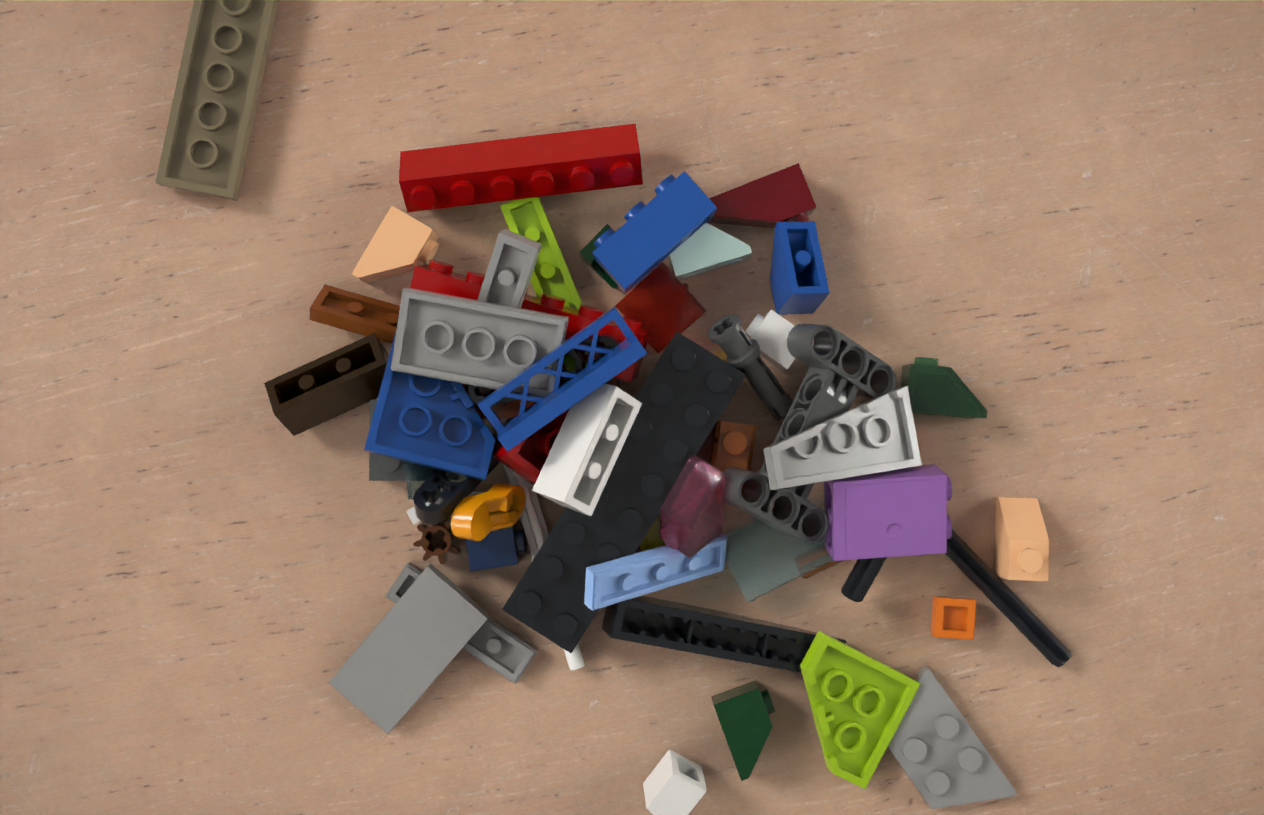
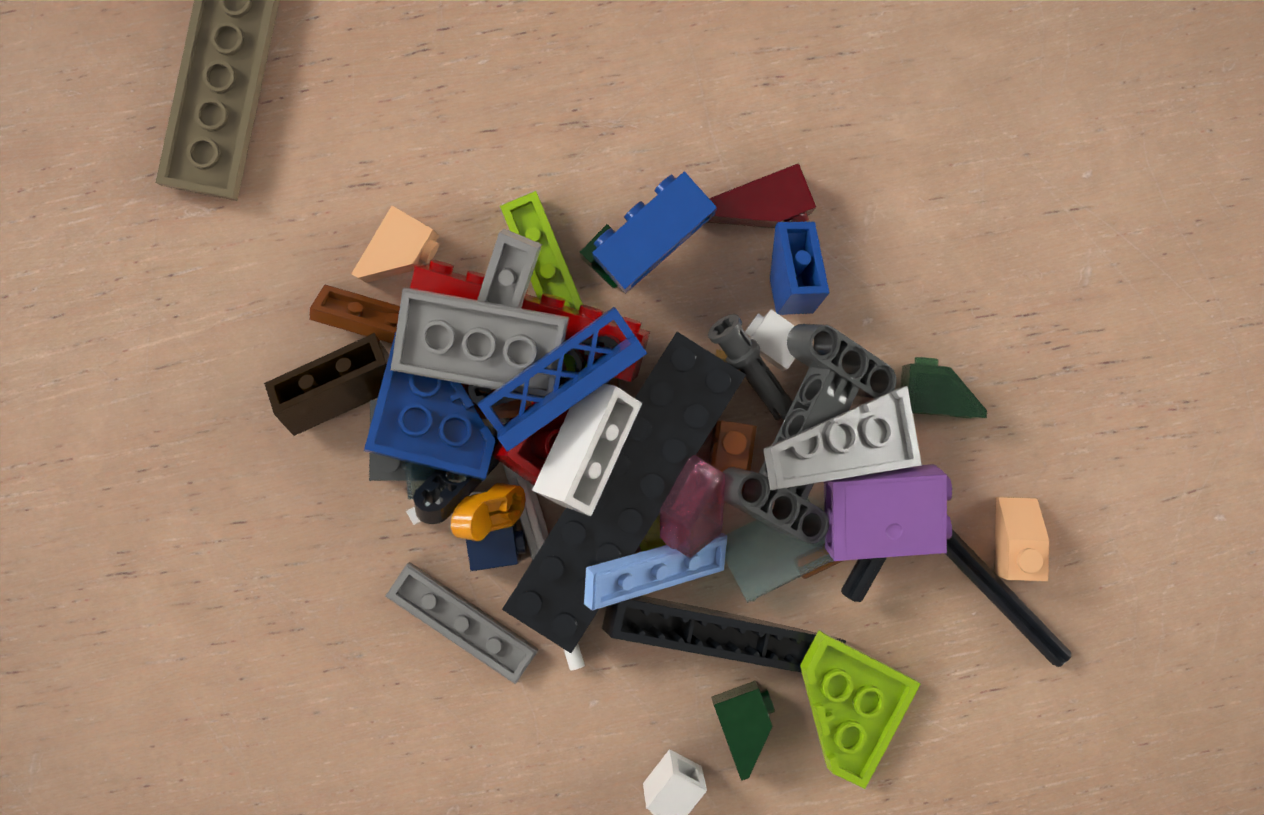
light grey tile [328,563,490,734] -> none
red brick [399,123,643,213] -> none
reddish brown gear [413,519,461,564] -> none
clear red piece [615,262,706,354] -> none
light aqua slope [667,223,752,281] -> none
light grey wing [888,666,1017,809] -> none
orange plate [930,595,976,640] -> none

